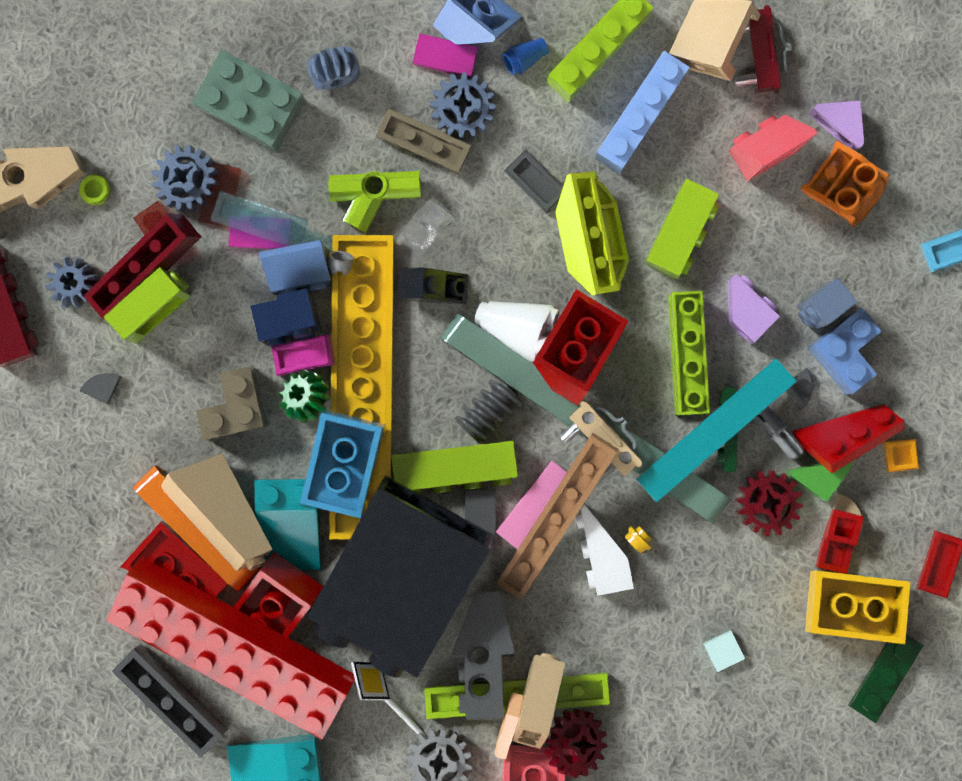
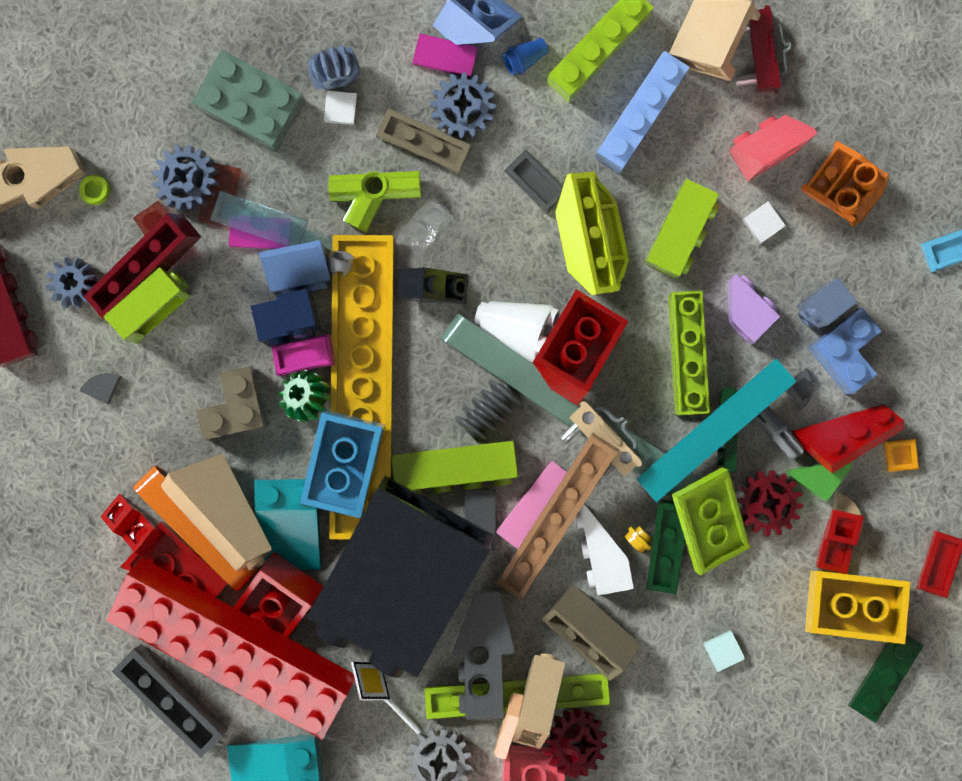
lavender slope [808,101,864,151] -> none
none -> red slope [100,493,162,557]
none -> white tile [324,91,357,125]
none -> dark tan brick [541,584,642,681]
none -> dark green plate [646,499,685,595]
none -> lime tile [672,467,750,575]
none -> white tile [743,202,786,244]

